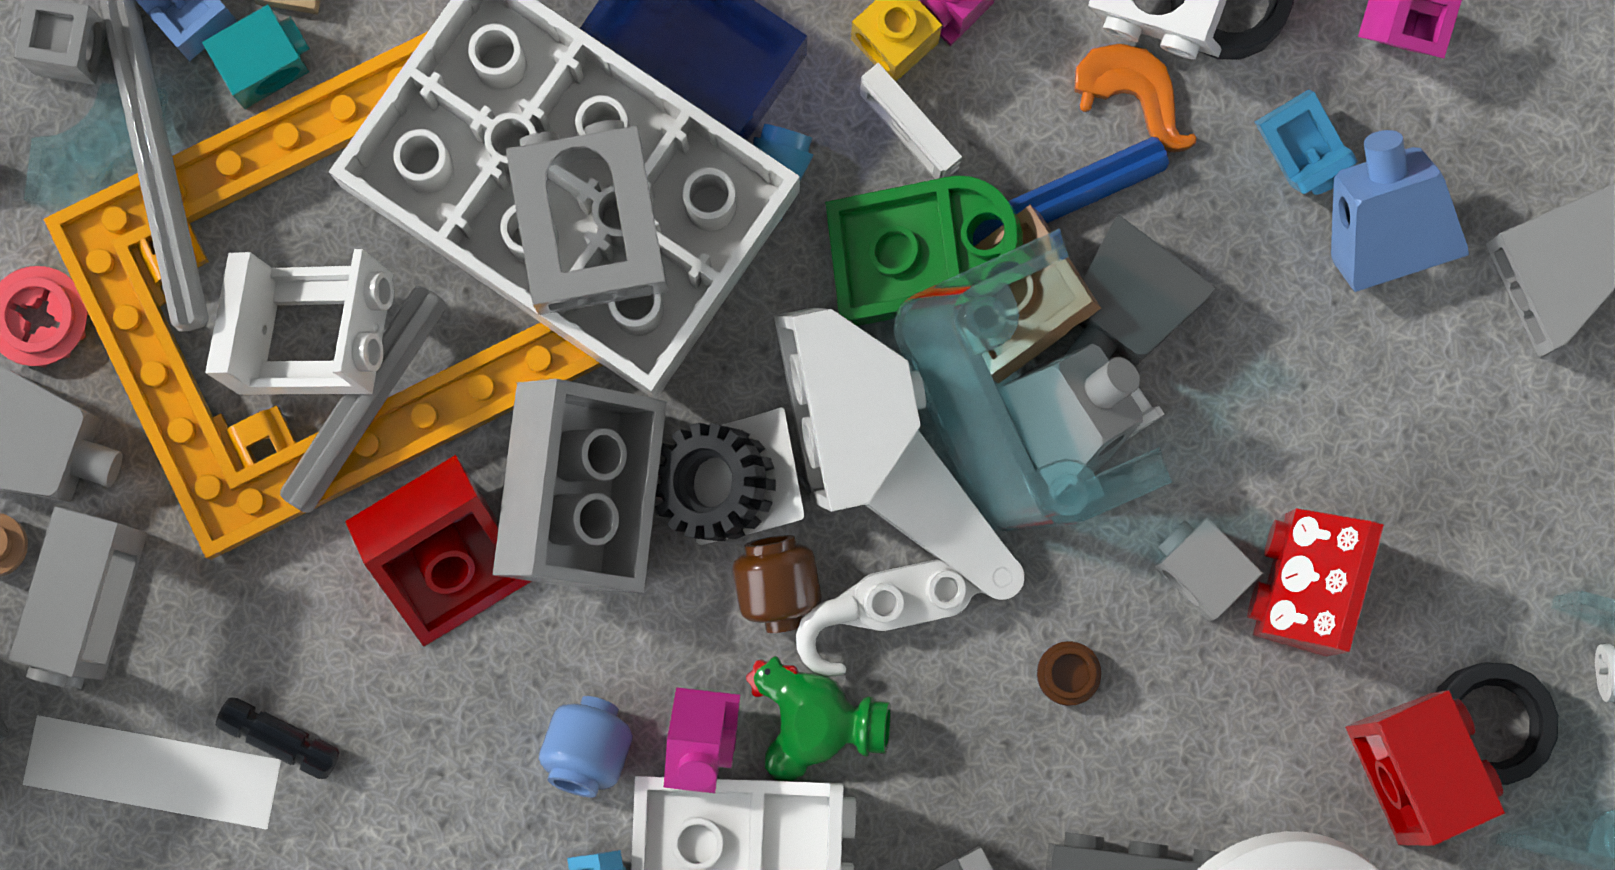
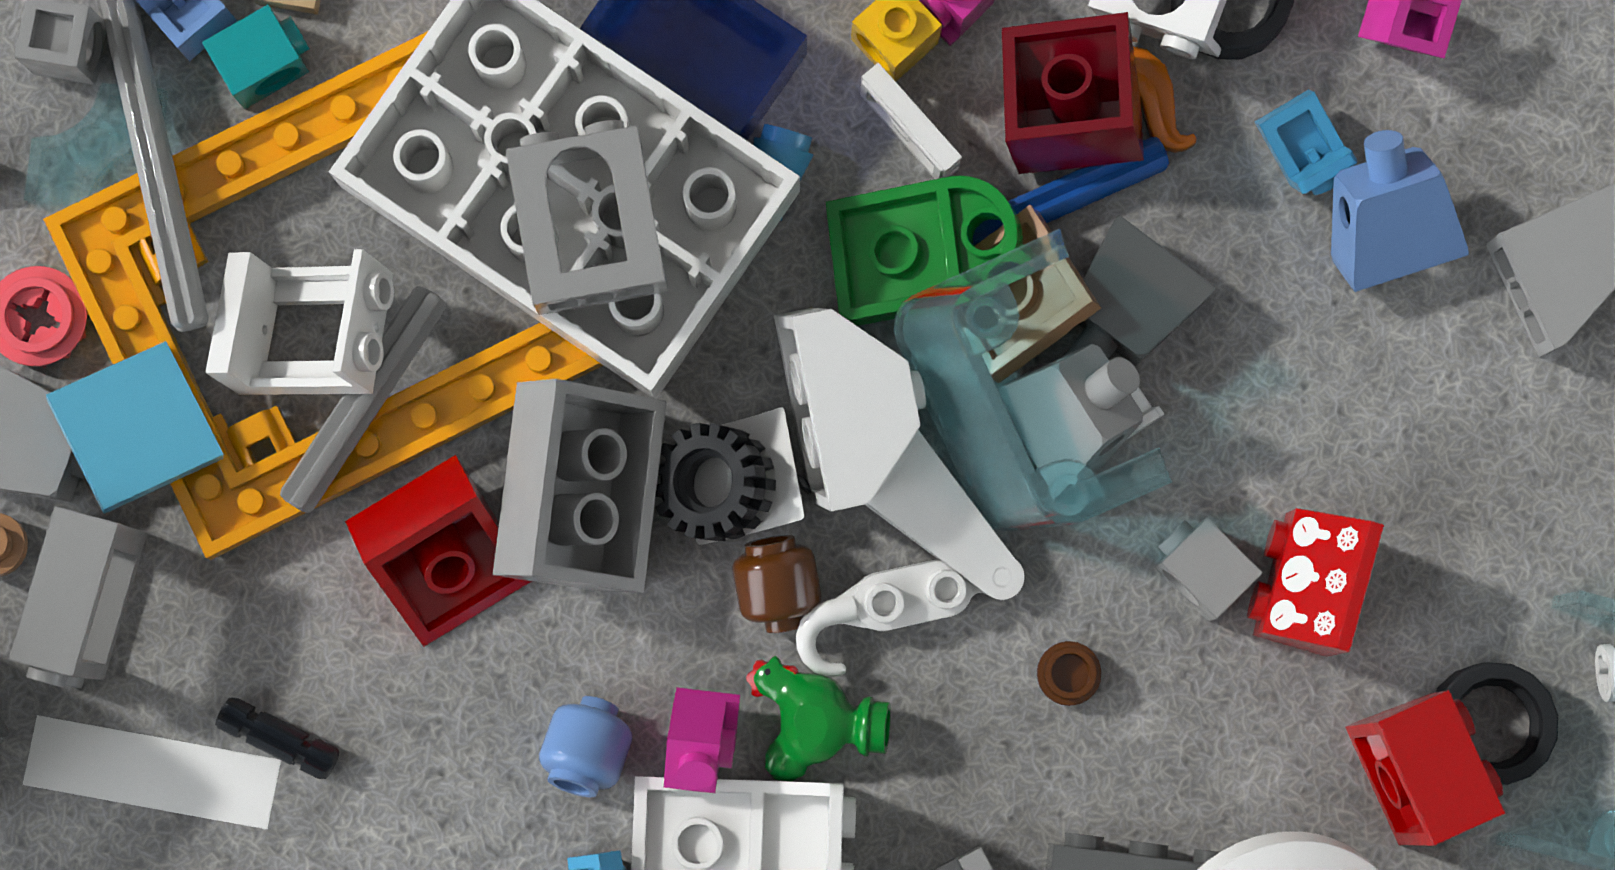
none -> medium azure tile [46,341,224,514]
none -> dark red slope [1002,12,1144,175]

